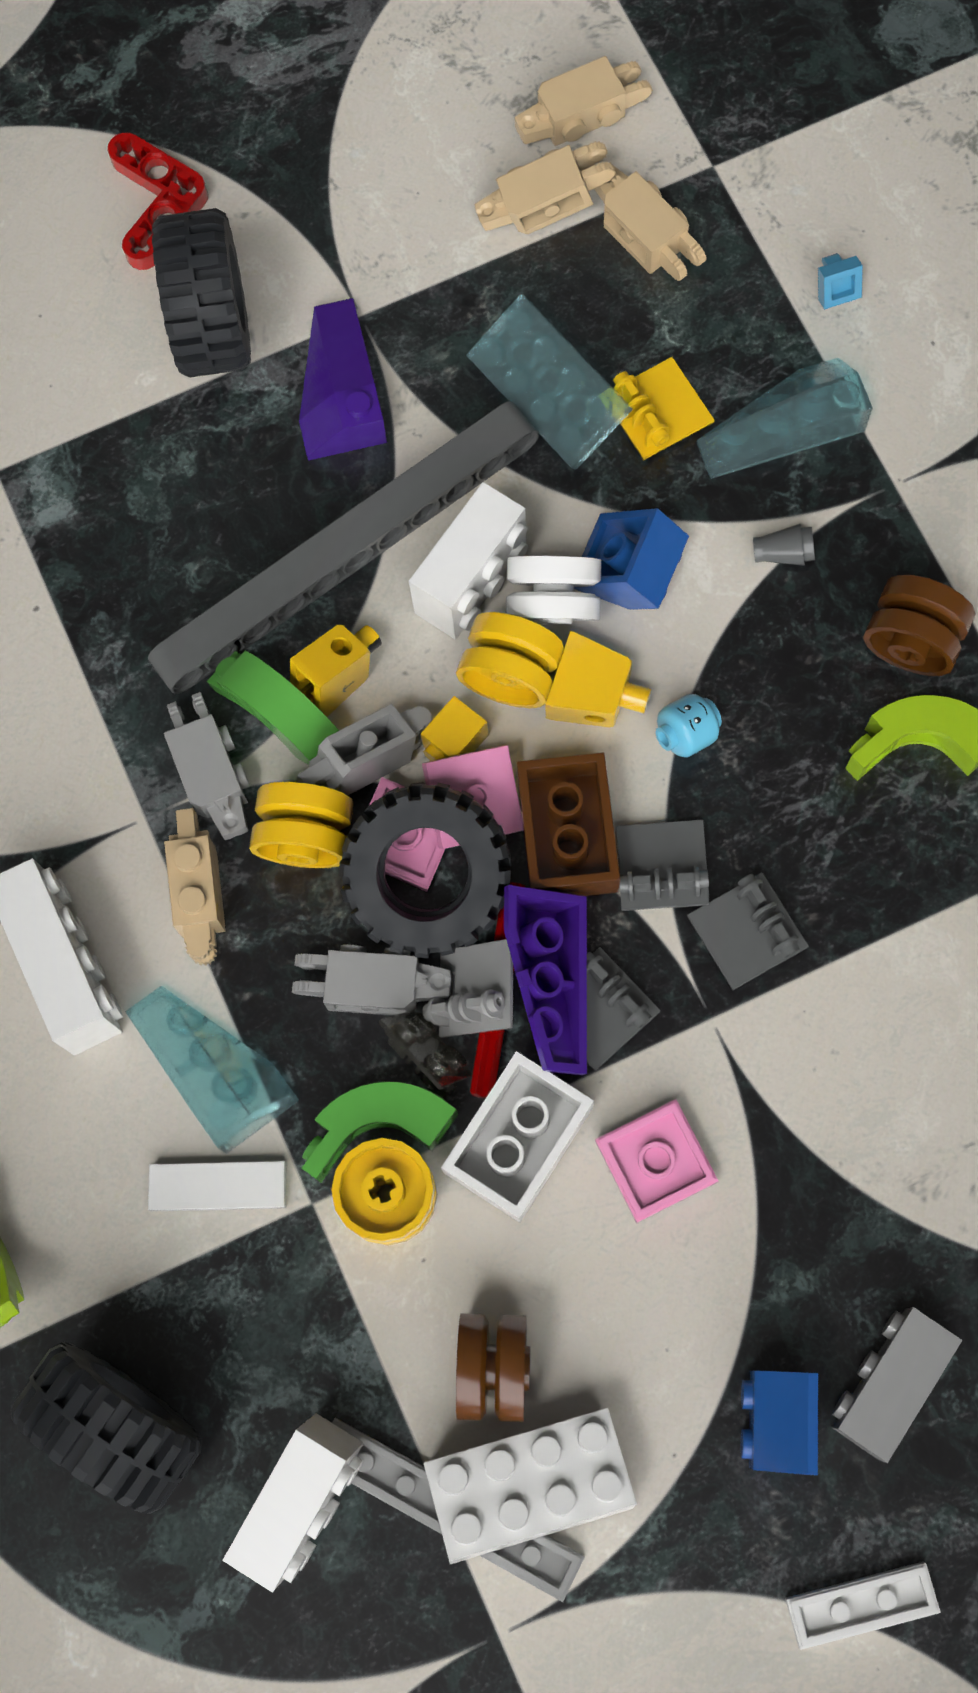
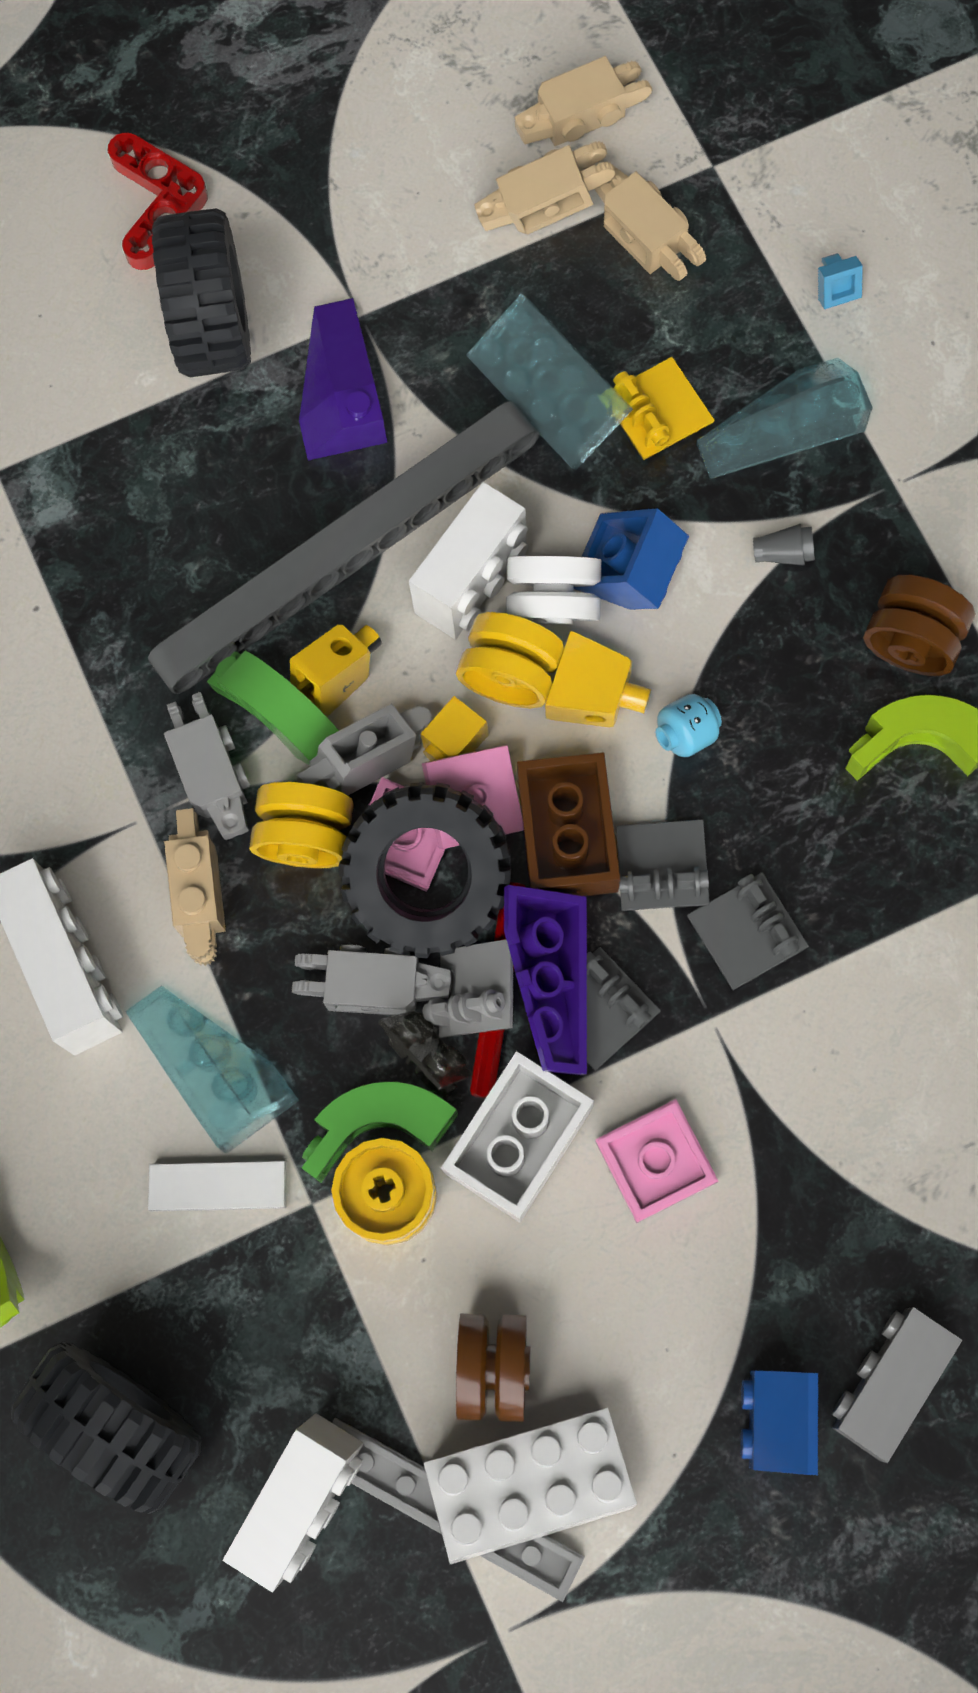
white tile [785,1562,941,1650] -> none

